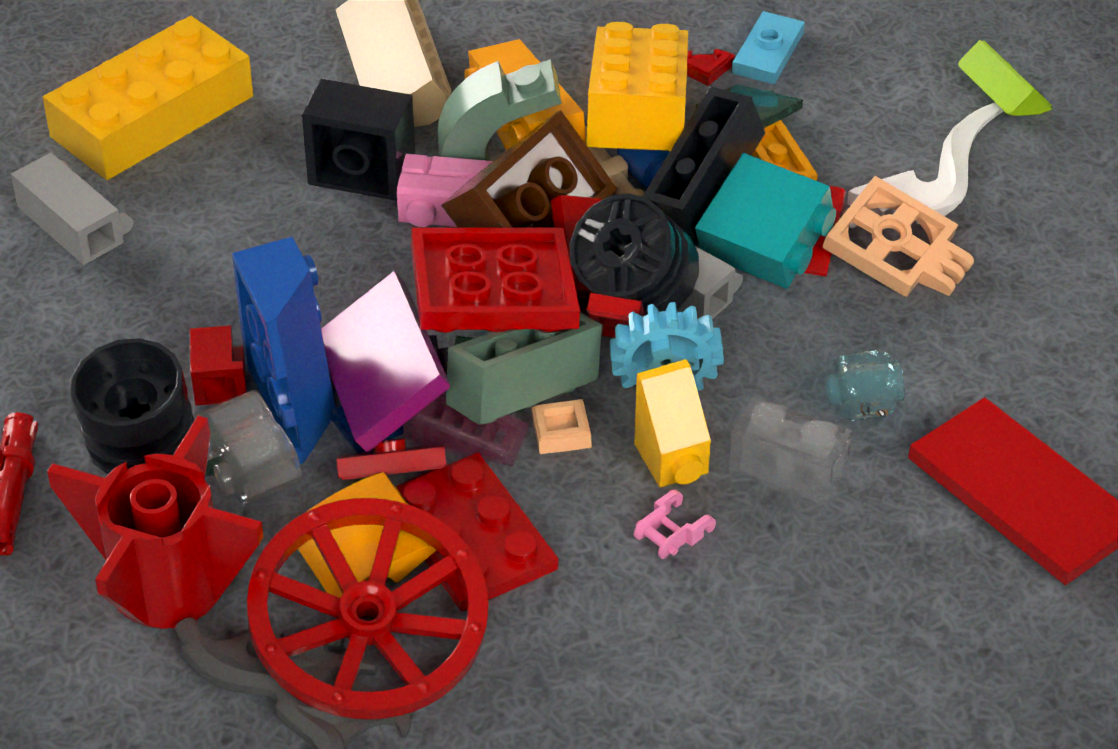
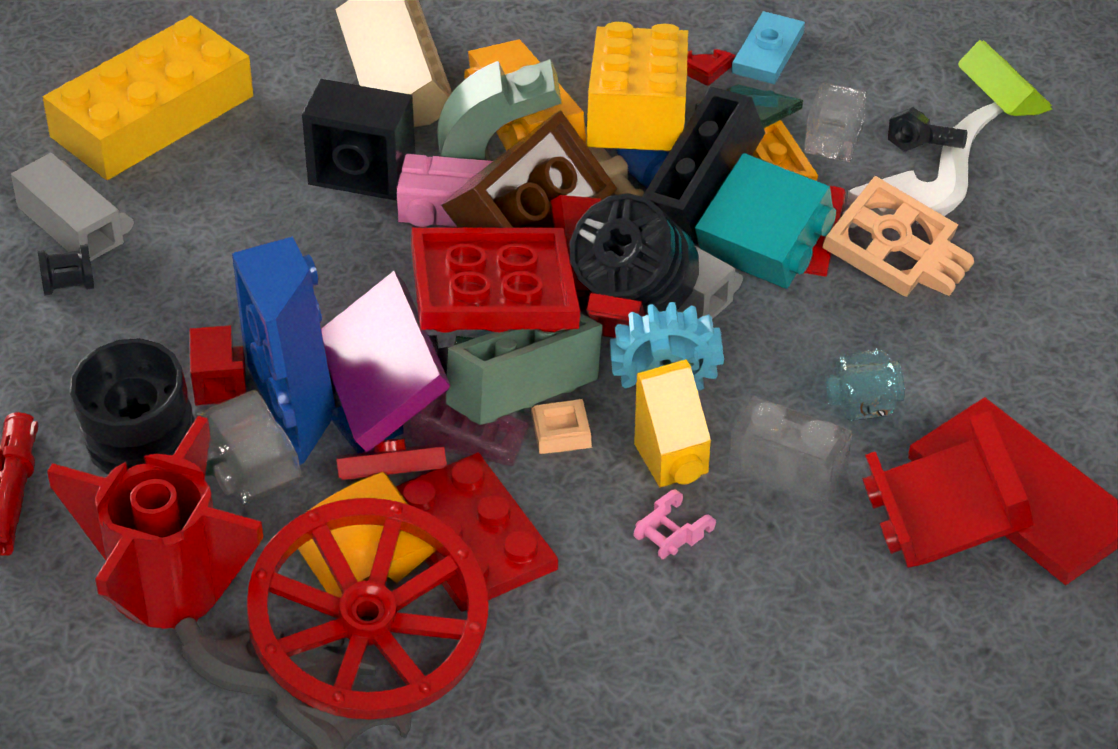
none -> black bush [37,244,94,296]
none -> clear brick [804,82,867,162]
none -> red panel [862,410,1034,568]
none -> black piece [888,107,968,152]

